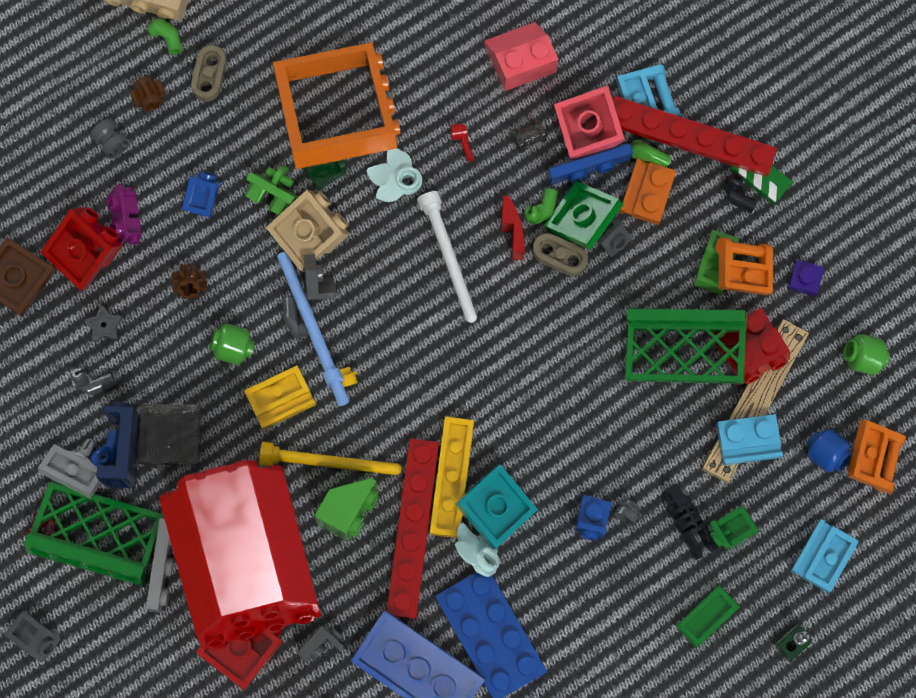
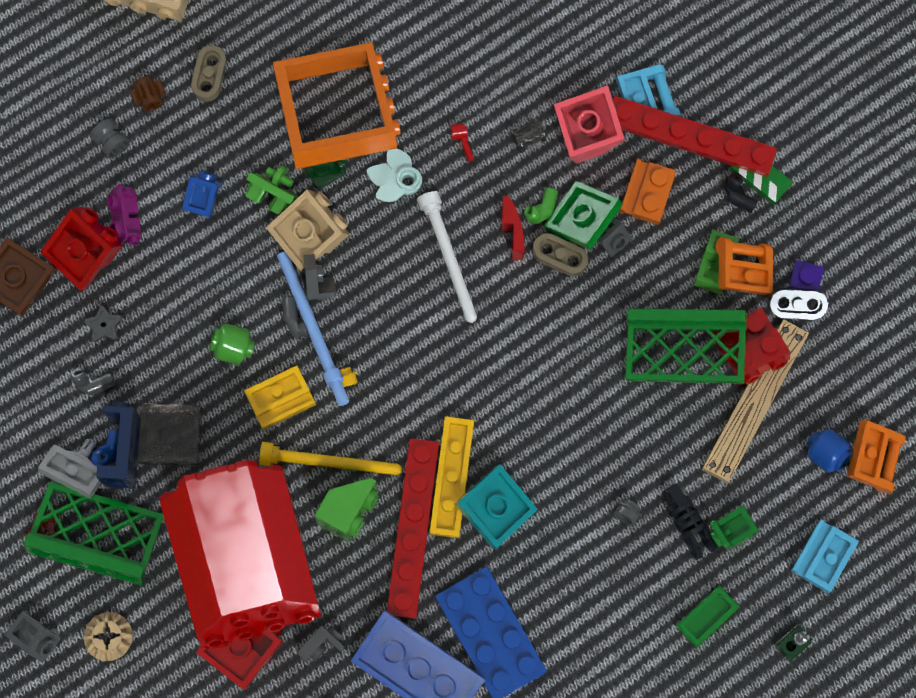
light grey plate [146,518,174,613] -> none
bright green arm [148,18,182,55] -> none
reddish brown gear [171,263,207,300] -> none
light aqua plate [455,523,500,577] -> none
coral slope [484,22,558,92] -> none
blue plate [546,143,633,186] -> none
blue bracket [574,495,612,541] -> none
bright green arm [630,139,671,167] -> none
medium azure plate [716,414,783,466] -> none
bright green head [843,334,890,375] -> none
none -> tan gear [83,612,133,661]
none -> plate [768,287,828,320]

